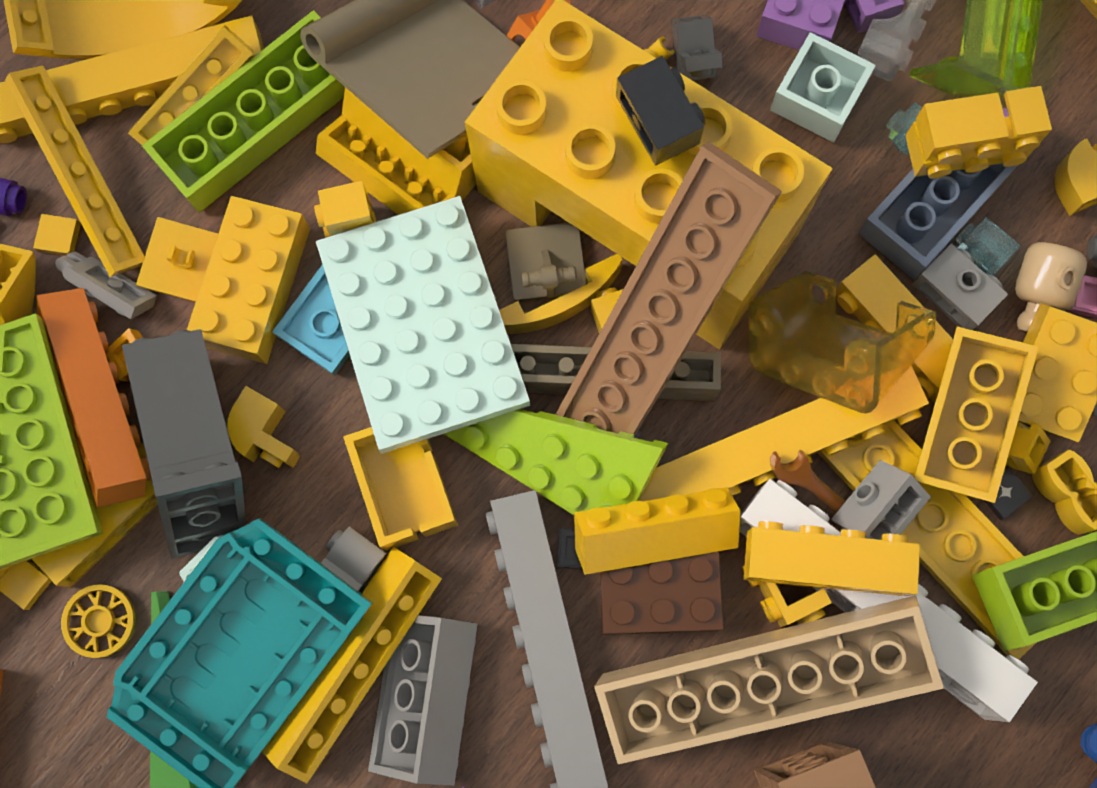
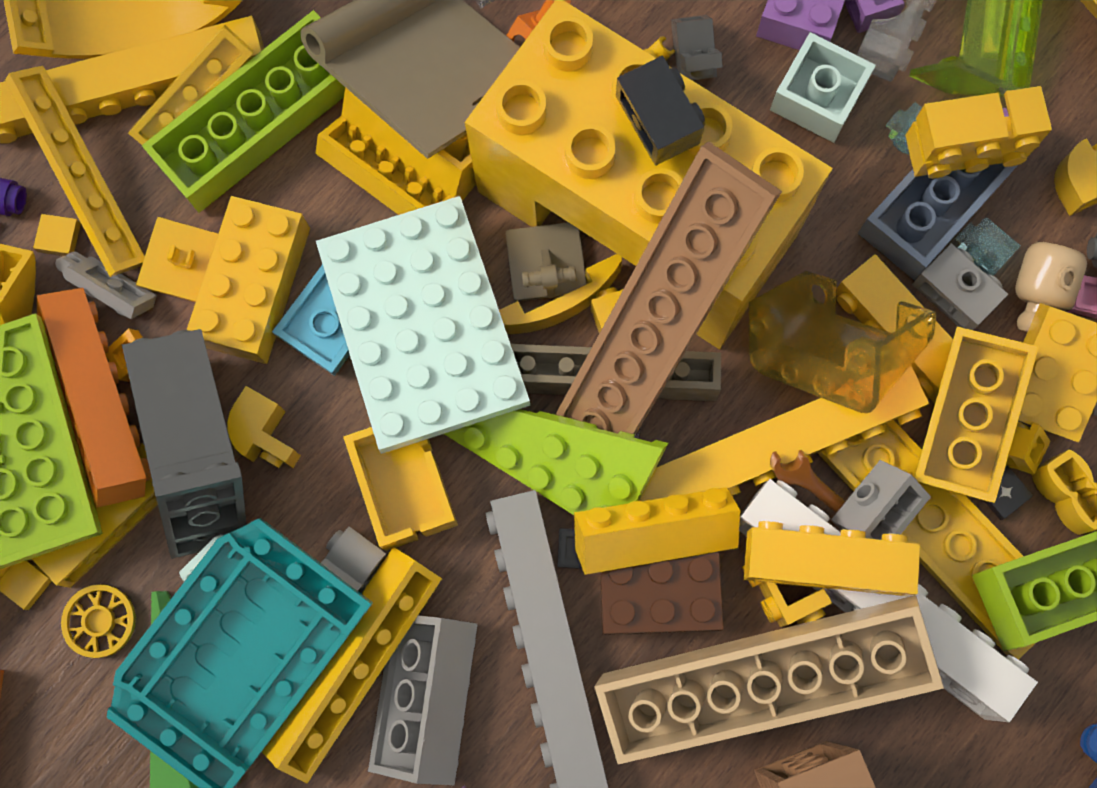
yellow brick [314,181,376,238] -> none

